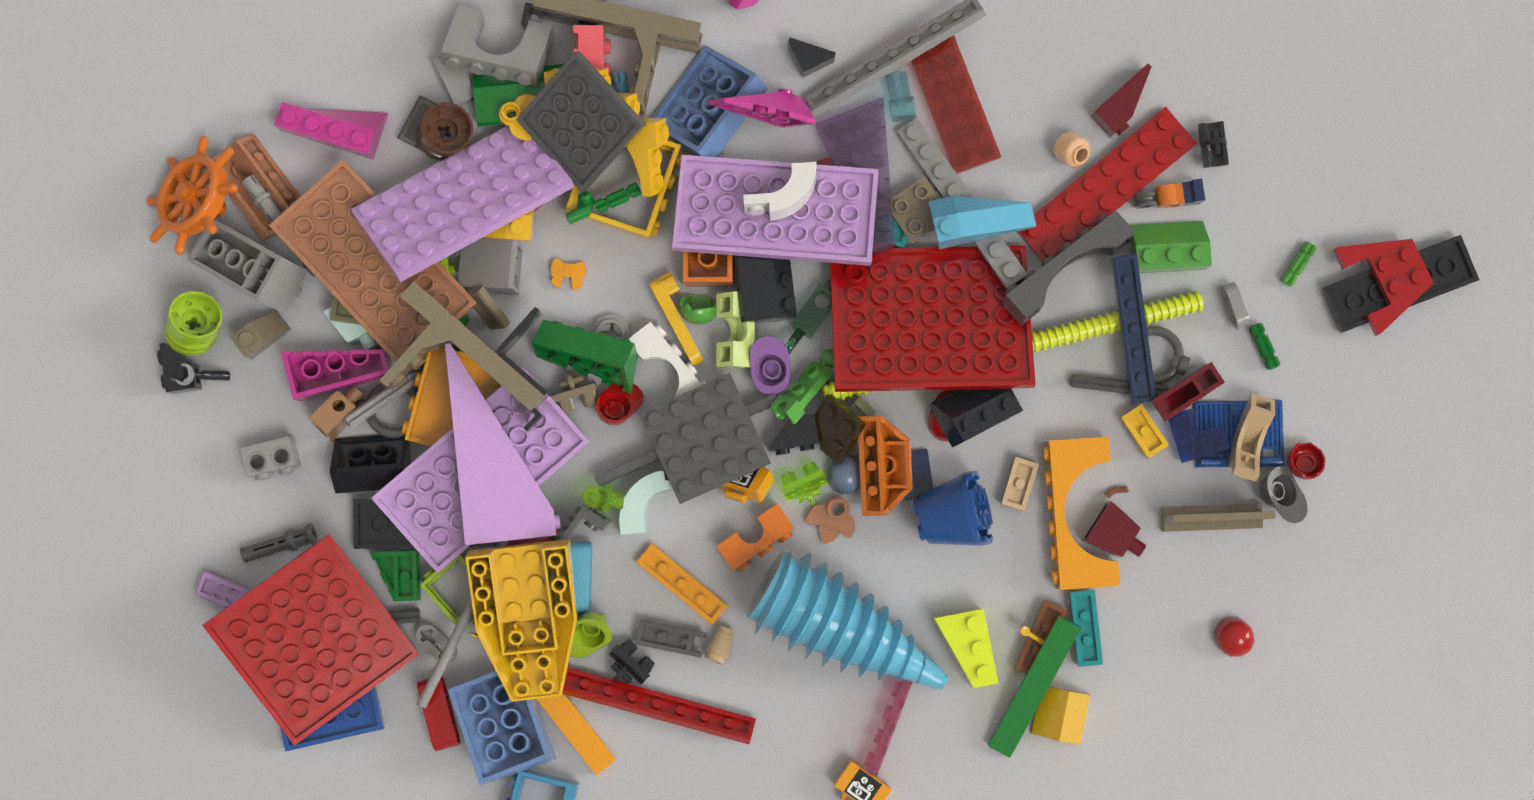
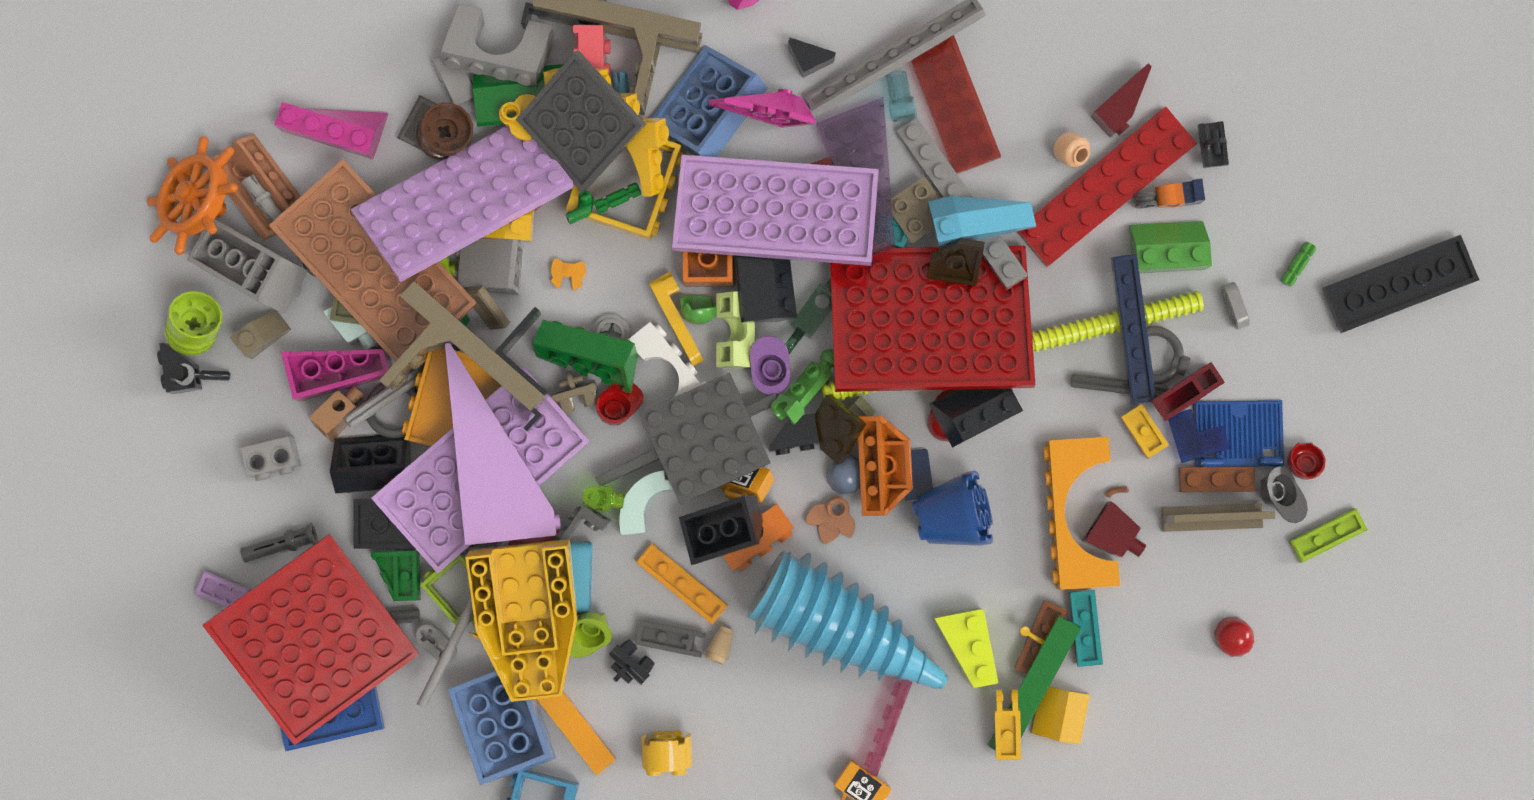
red beam [417,676,460,751] -> none
red plate [562,667,756,744] -> none
white arch [743,162,816,221] -> none
clear neon green hips [781,462,828,506] -> none
tan plate [1000,457,1039,511] -> none
dark grey arch [1002,211,1135,326] -> none
tan arch [1228,393,1275,482] -> none
green axle [1249,323,1280,370] -> none
red wing [1333,239,1434,336] -> none
none -> yellow brick [641,730,692,776]
none -> black slope [679,495,763,565]
none -> dark brown plate [927,238,985,286]
none -> yellow hinge [995,689,1021,760]
none -> dark orange plate [1179,467,1255,492]
none -> lime tile [1289,508,1368,563]

